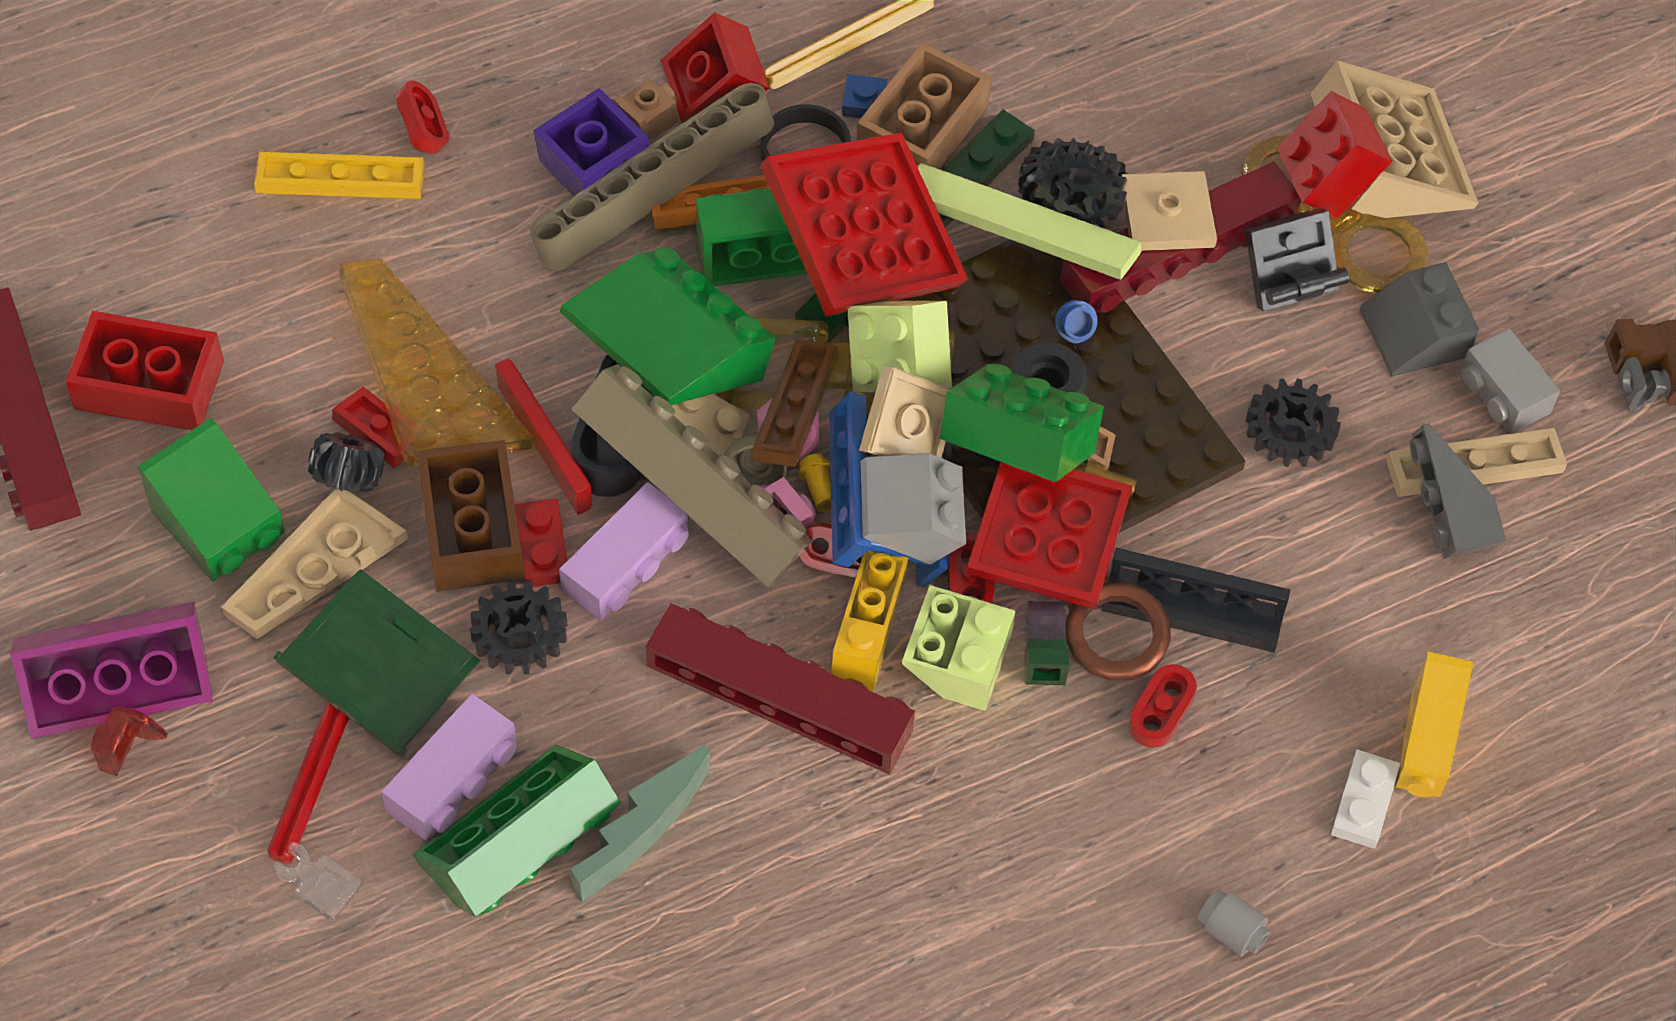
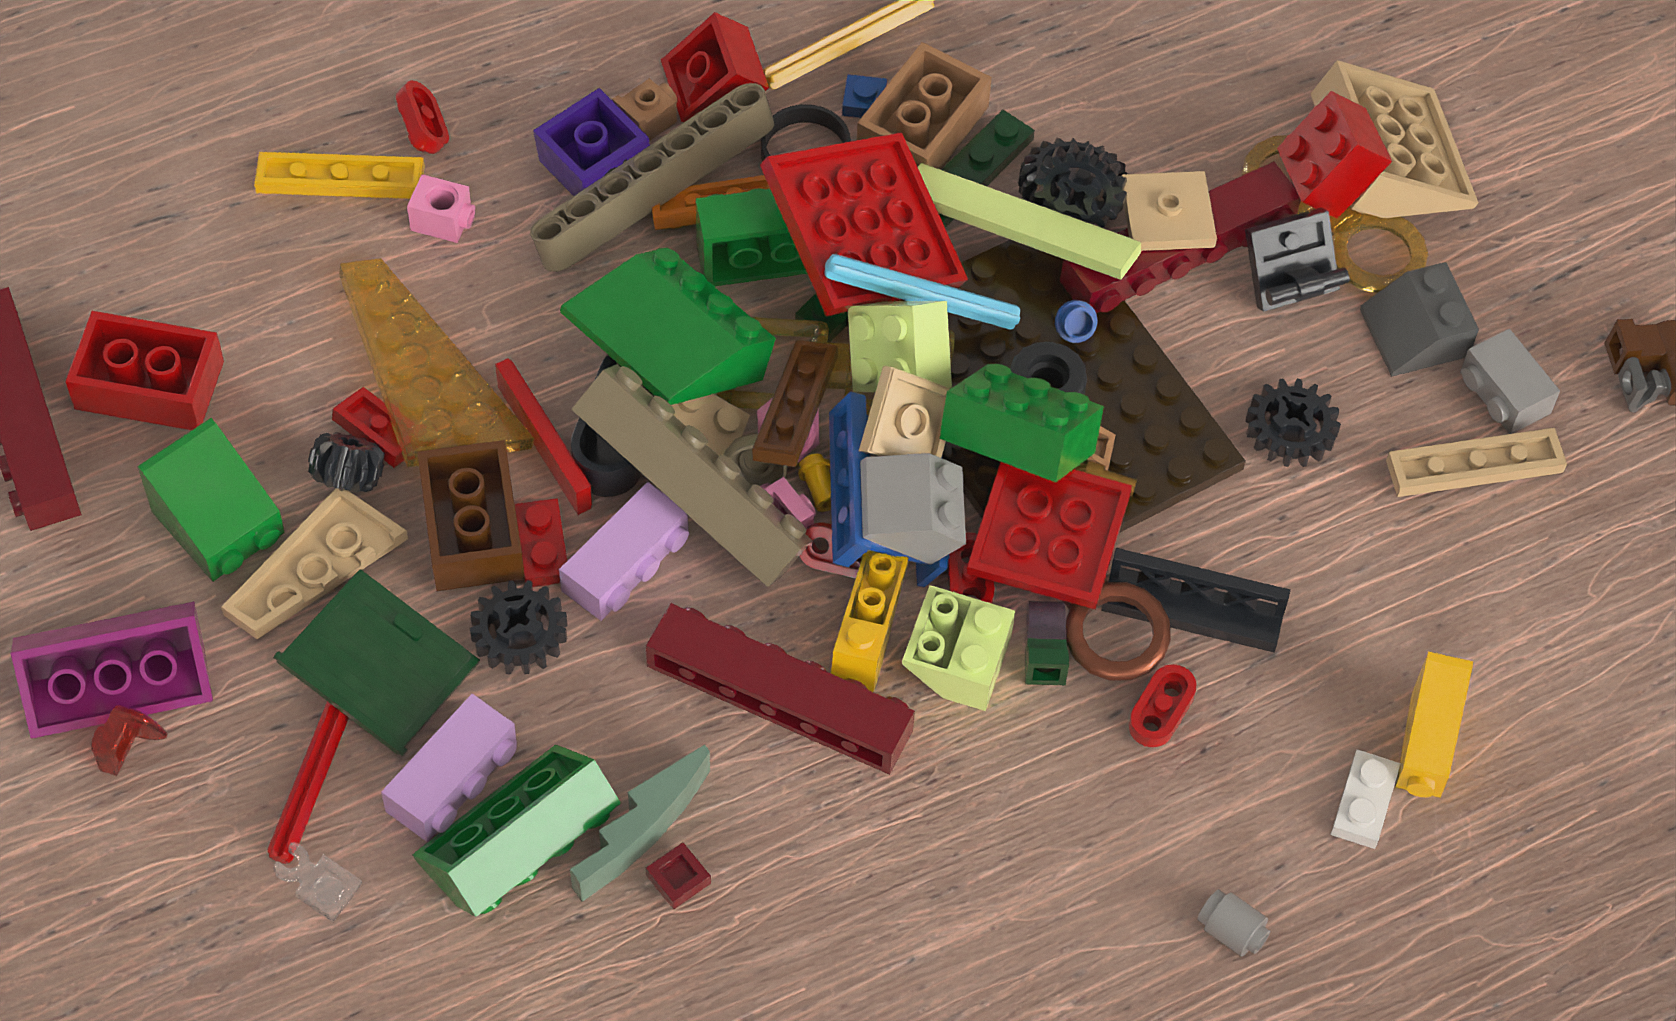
dark grey slope [1410,424,1506,559] -> none
none -> bright pink brick [407,174,475,243]
none -> dark red plate [645,842,711,910]
none -> medium azure axle [825,254,1020,330]

